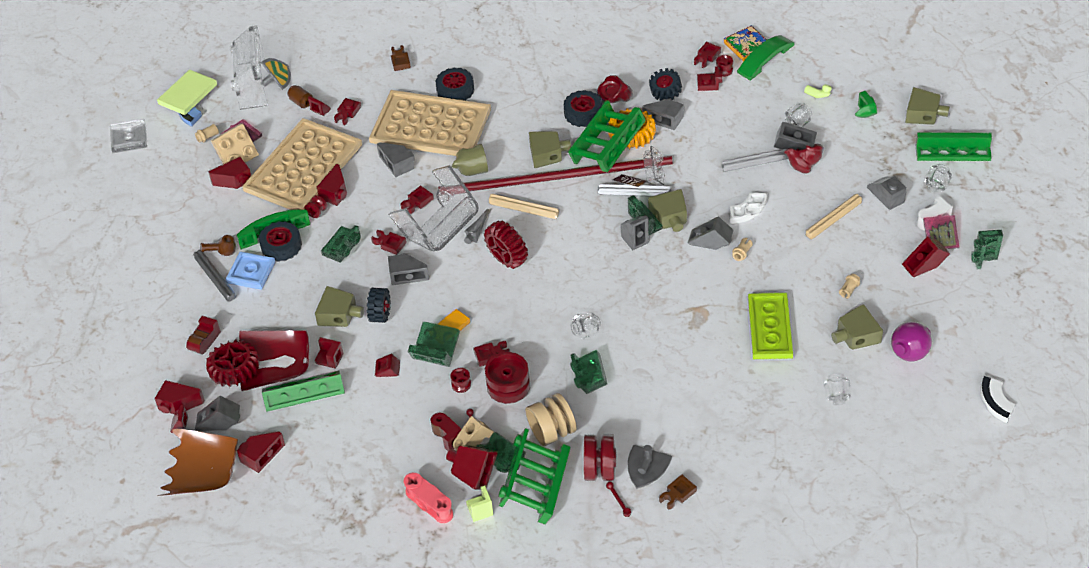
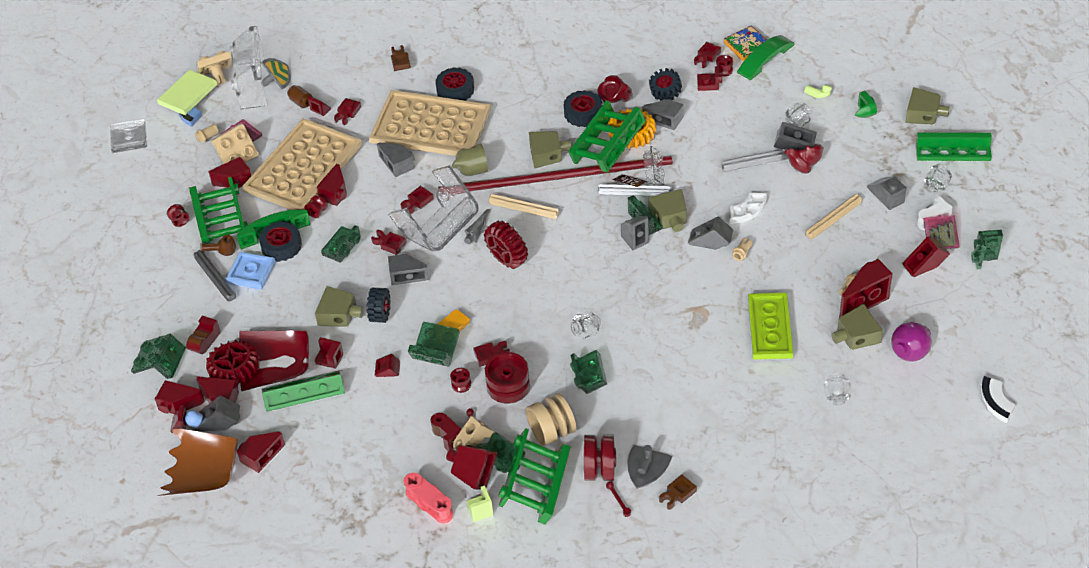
none -> clear green bracket [131,333,186,379]
none -> dark red wheel [166,204,189,227]
none -> light blue hinge [185,411,203,428]
none -> green fence [189,177,248,244]
none -> dark red slope [196,376,239,404]
none -> tan plate [197,51,232,85]
none -> dark red slope [839,258,893,318]

